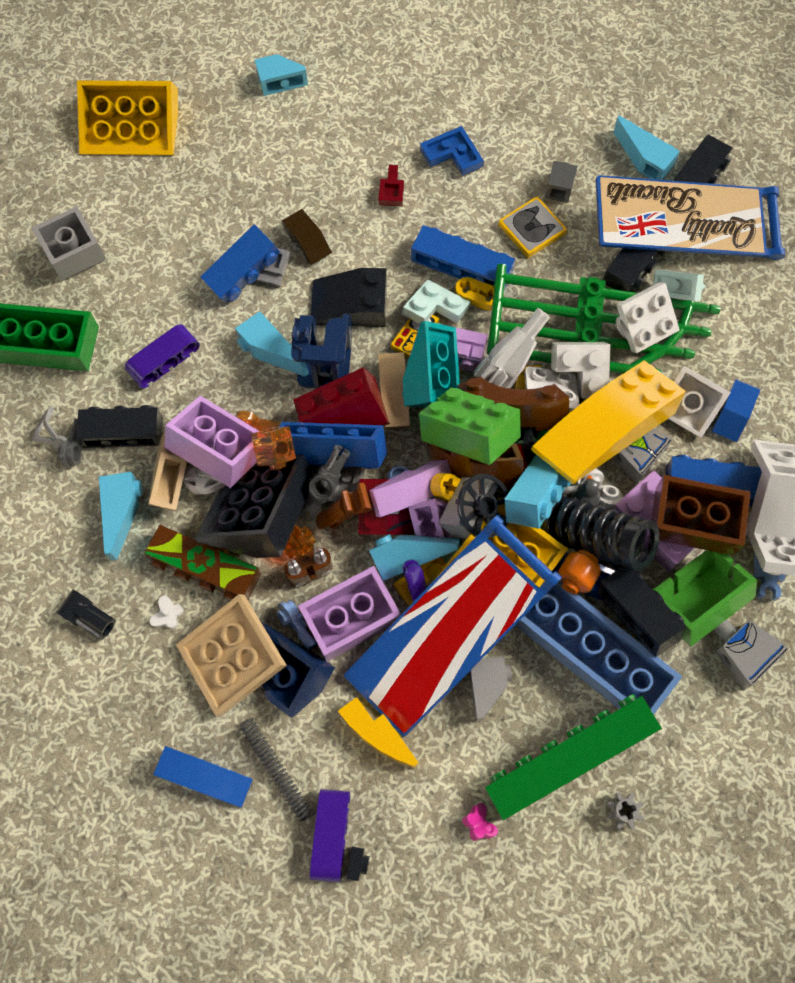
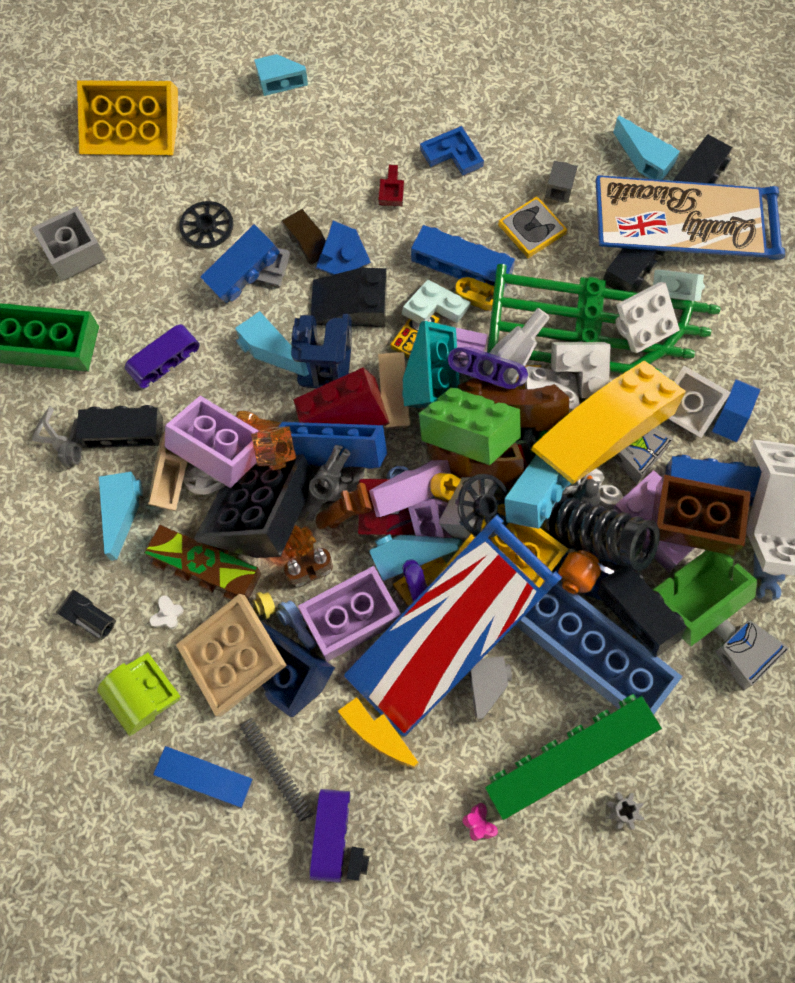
none -> lime brick [97,652,181,736]
none -> black wheel [179,201,234,248]
none -> light yellow plate [252,592,275,620]
none -> blue plate [316,220,371,275]
none -> dark purple beam [448,347,528,389]

